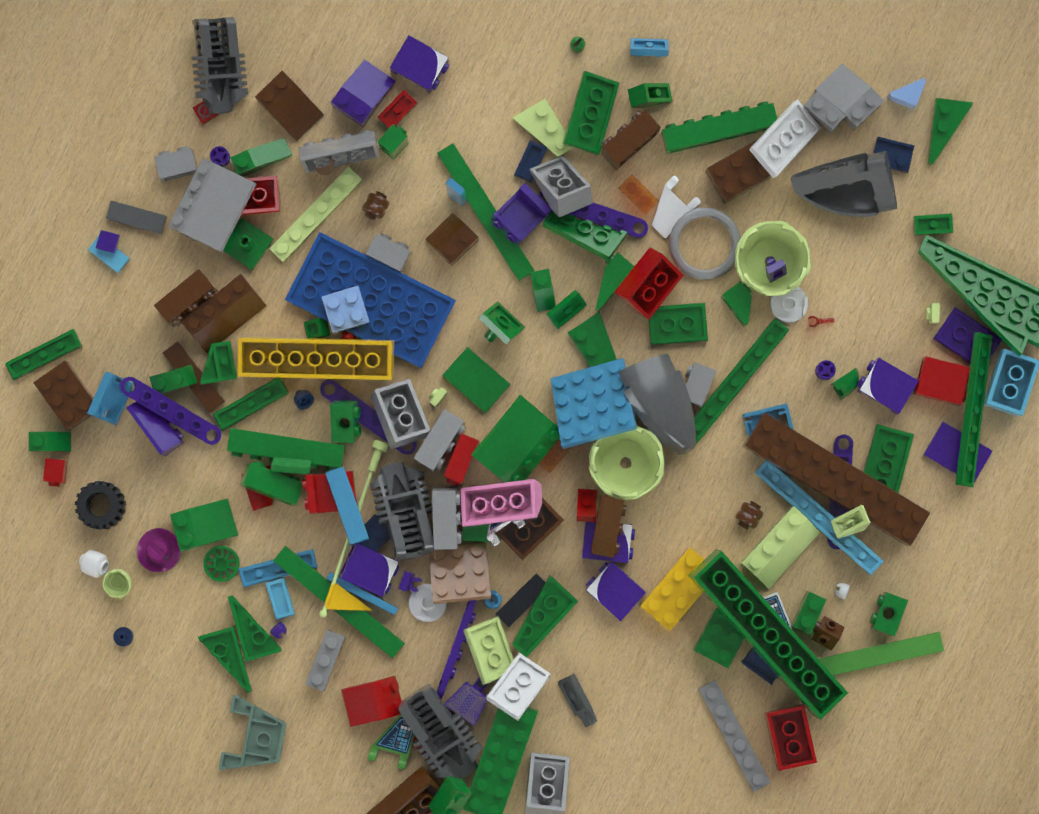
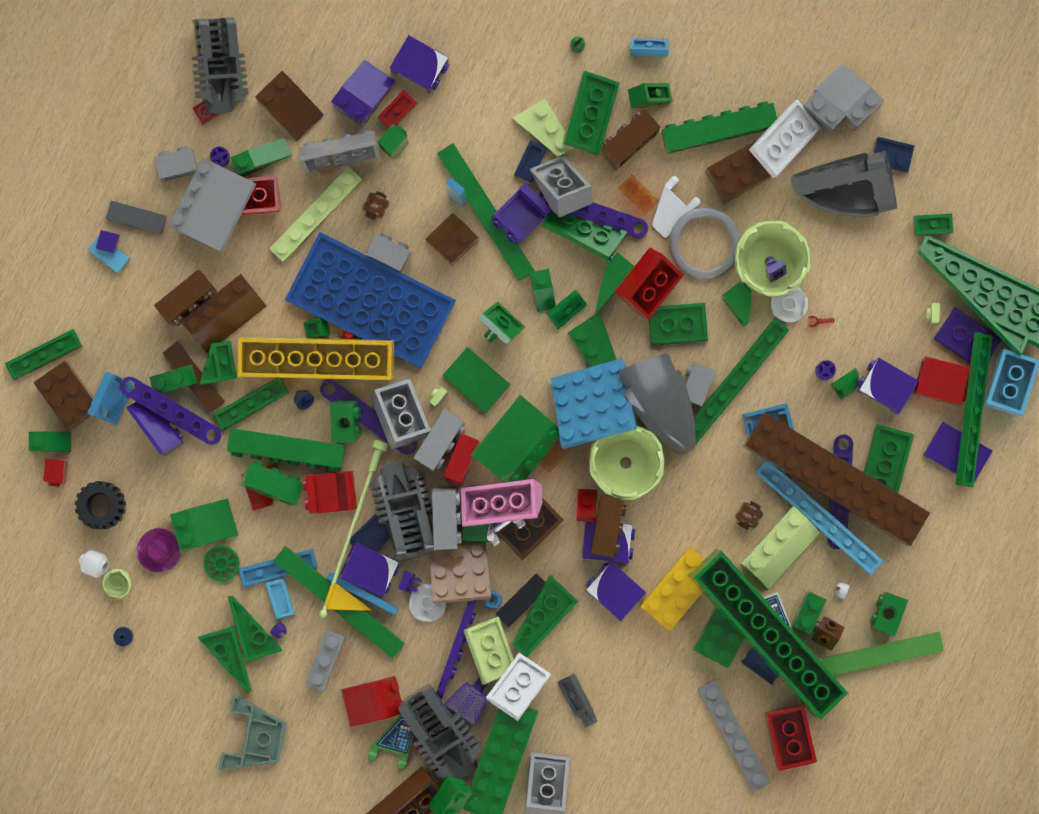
green tile [223,218,274,271] -> none
green tile [271,457,312,475] -> none
light blue plate [322,286,370,334] -> none
dark azure tile [325,466,369,546] -> none
yellowish green slope [831,505,870,538] -> none
light blue slope [887,78,926,109] -> none
green wing [928,98,973,165] -> none

